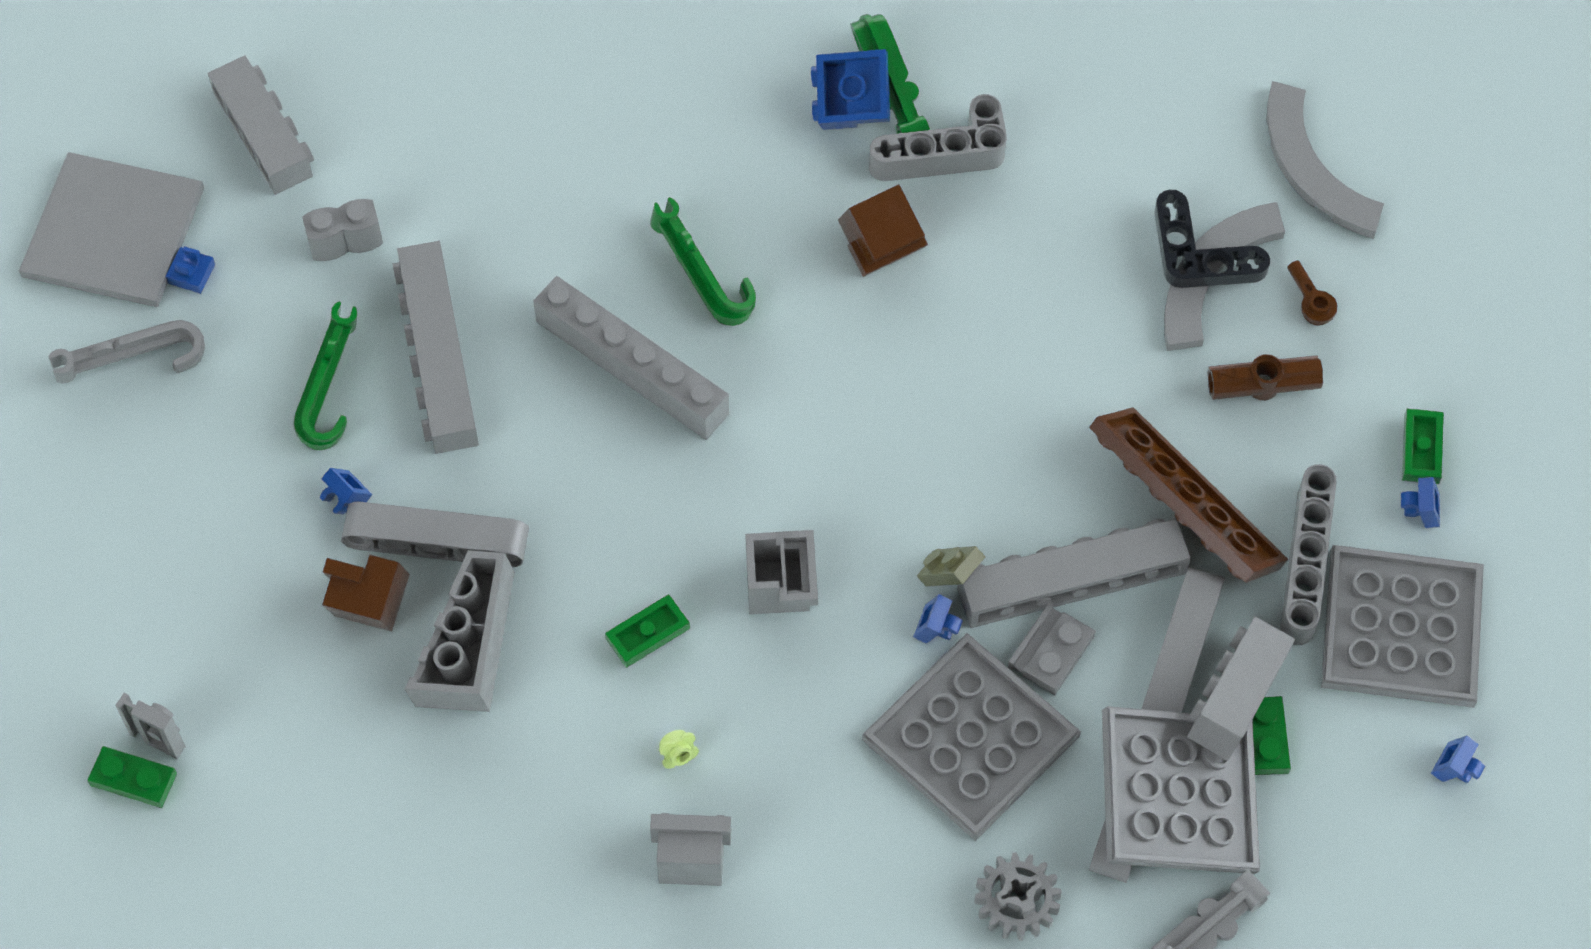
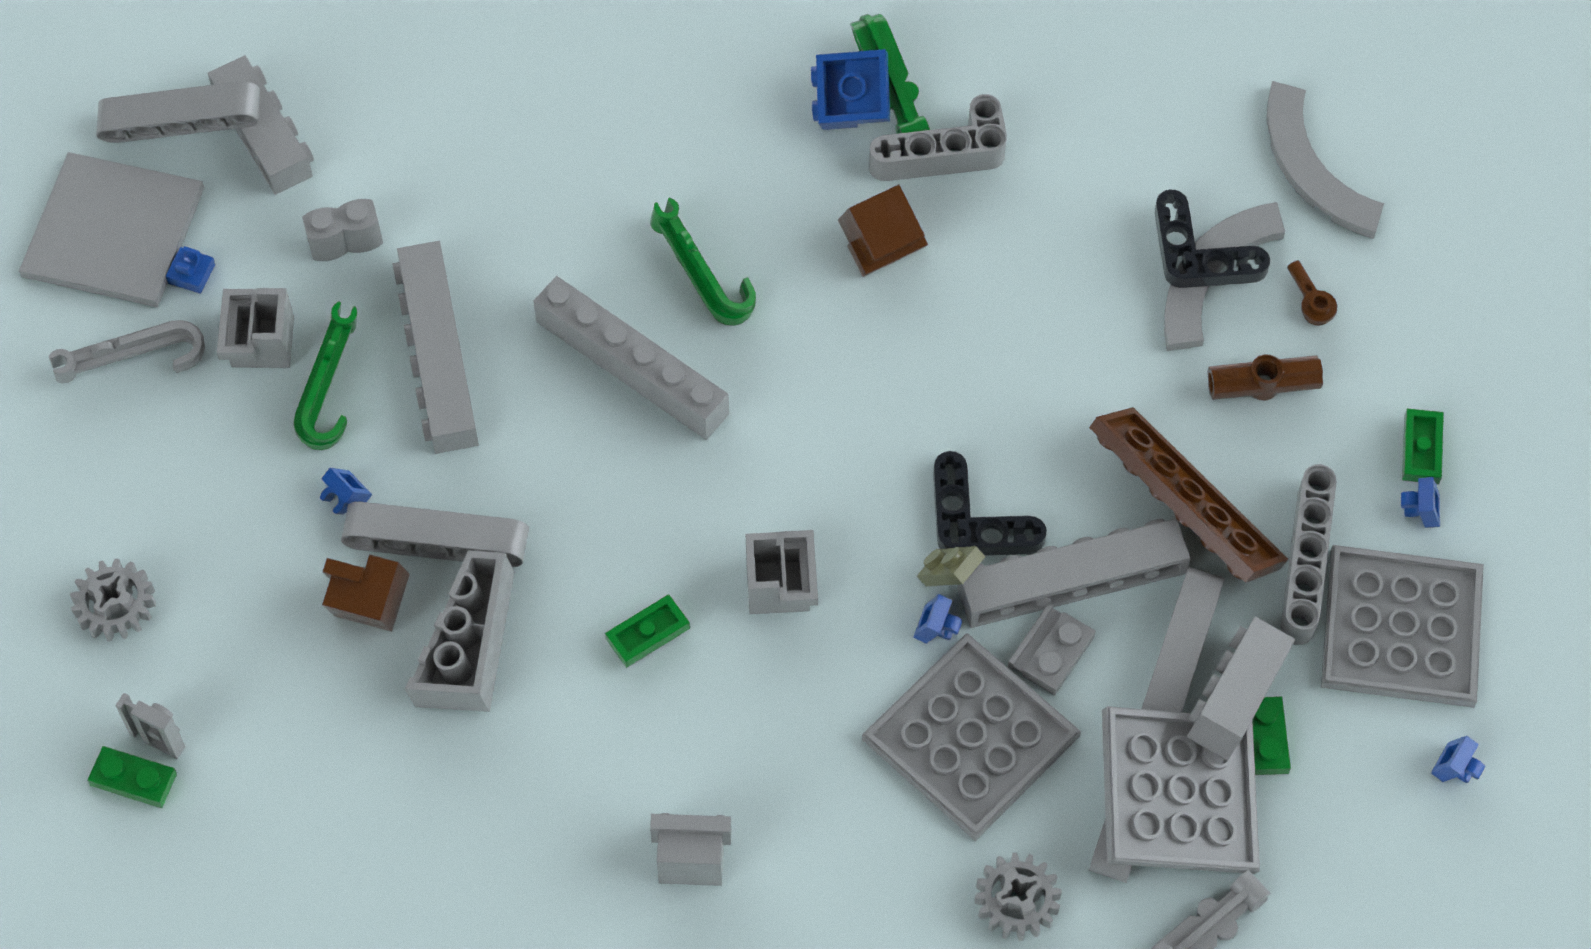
yellowish green plate [659,730,699,769] -> none
none -> light grey gear [70,559,156,641]
none -> light grey beam [96,81,260,143]
none -> light grey plate [217,288,294,368]
none -> black beam [933,451,1047,555]

